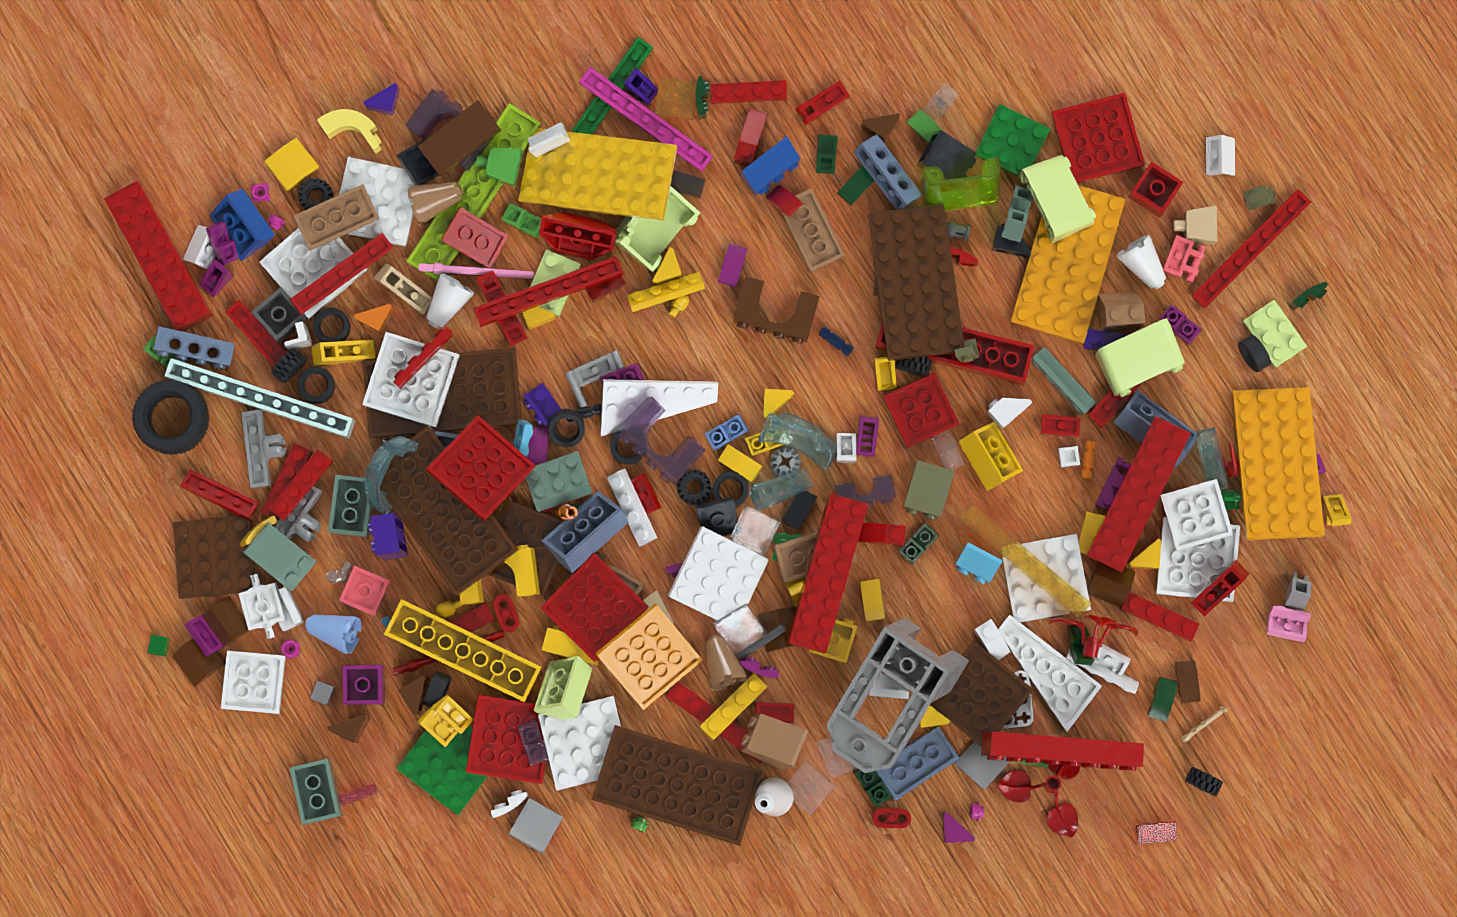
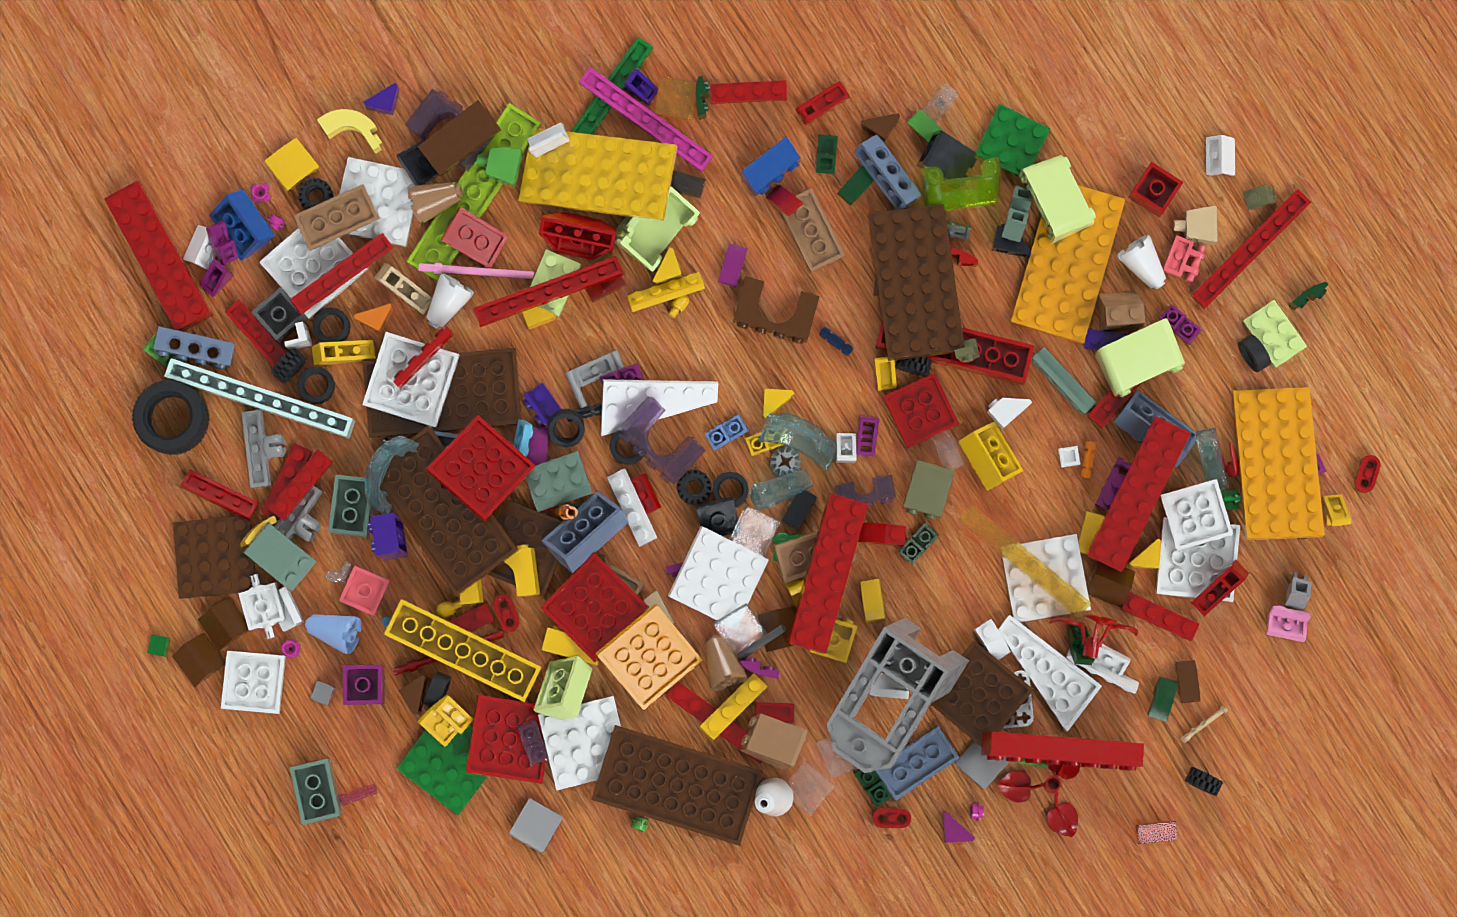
magenta plate [184,615,223,657] -> none
reddish brown slope [327,714,370,743] -> none
red slope [476,270,528,347] -> none
white slope [491,789,528,818] -> none
bright green slope [501,203,541,239] -> none
yellow slope [718,444,763,482] -> none
slope [734,109,768,167] -> none
yellow slope [919,706,950,728] -> none
medium azure slope [955,542,1003,584] -> none
red plate [1040,414,1081,438] -> none
red plate [1051,93,1145,183] -> none
none -> red plate [1354,455,1381,493]

